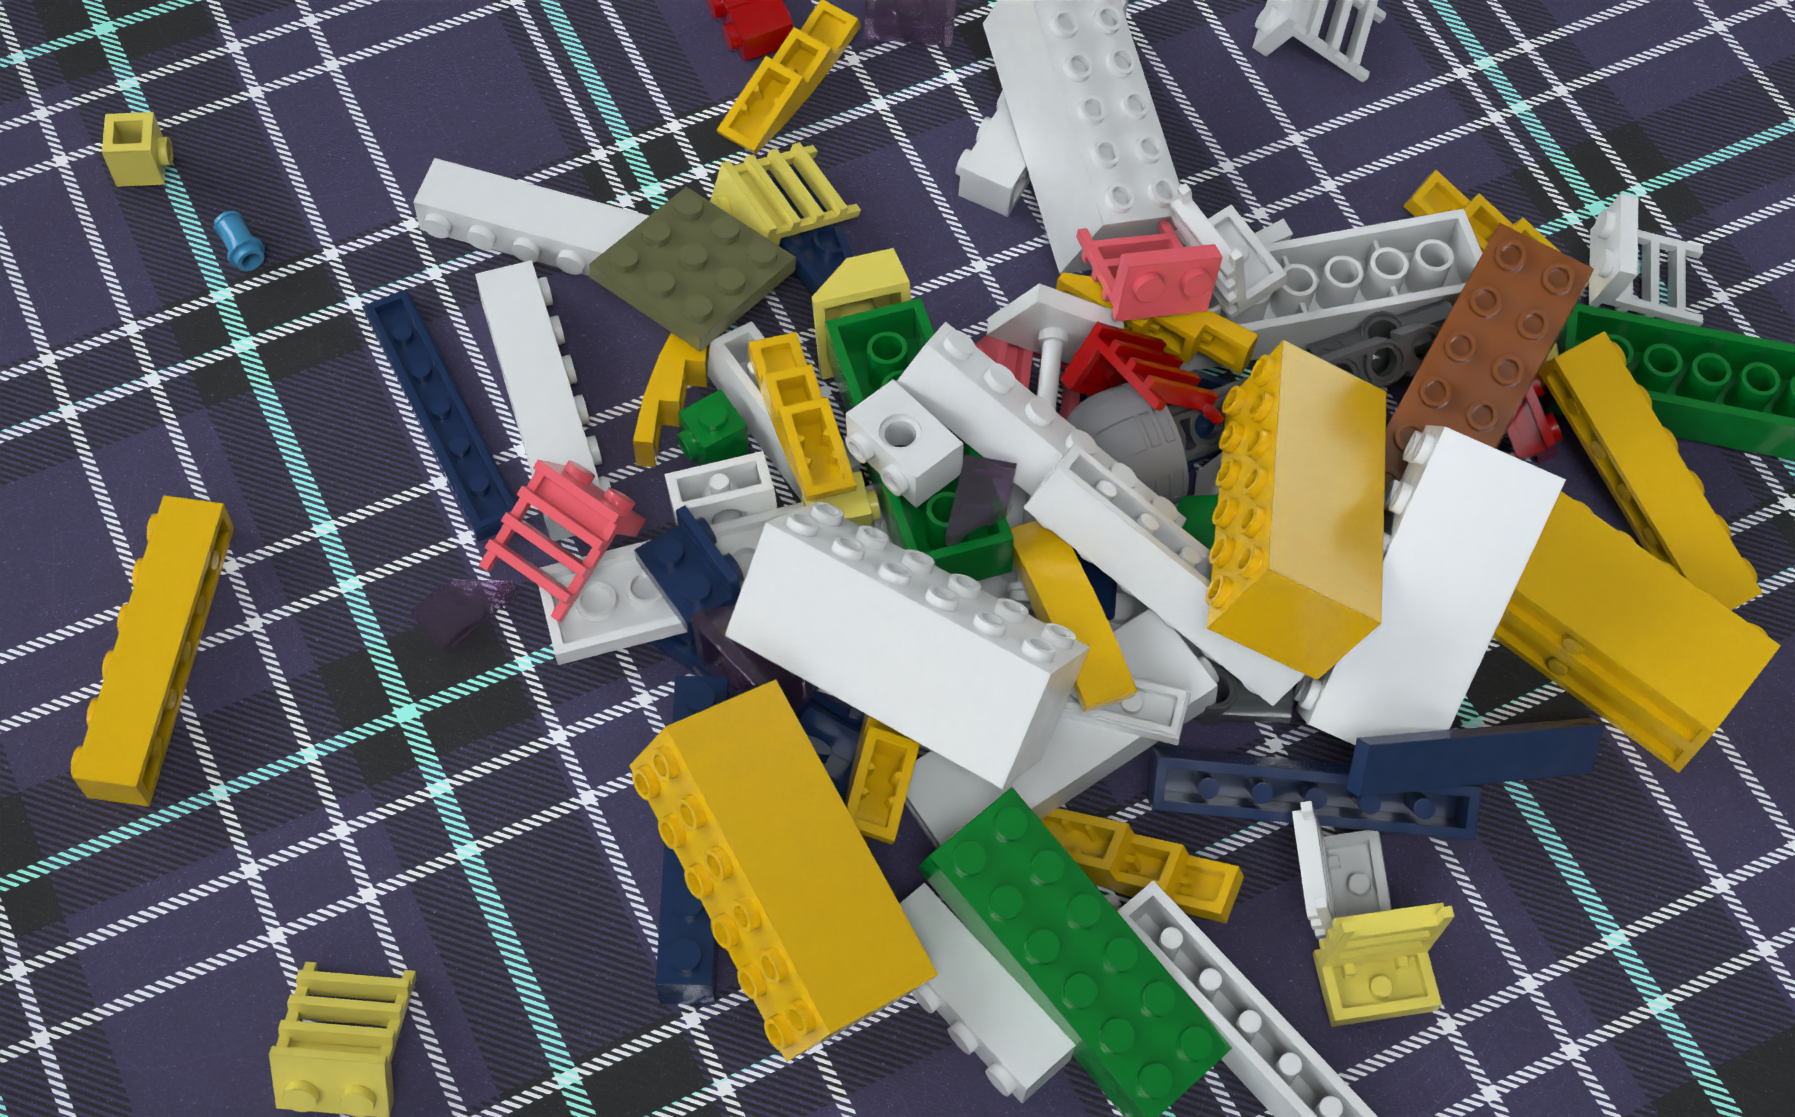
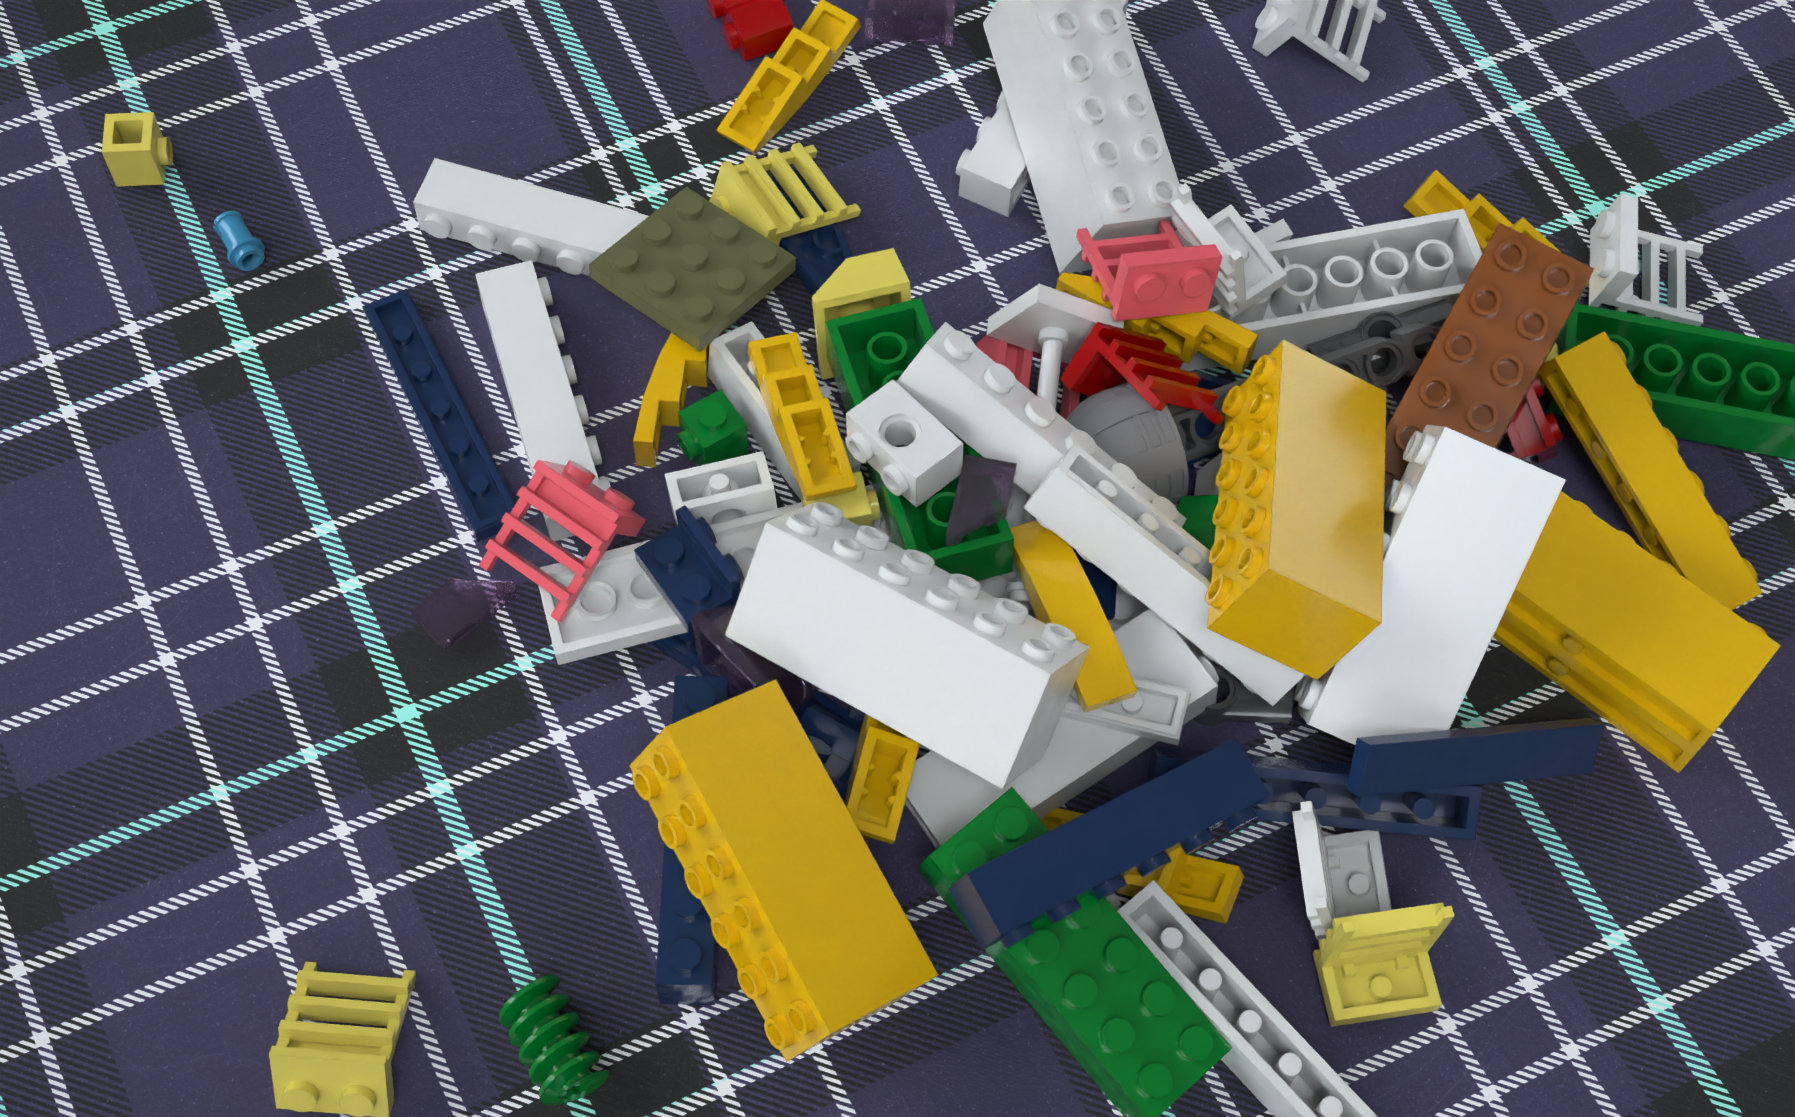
yellow brick [71,495,235,807] -> none
white brick [900,883,1076,1103] -> none
none -> green piece [499,974,609,1106]
none -> dark blue brick [949,738,1270,950]

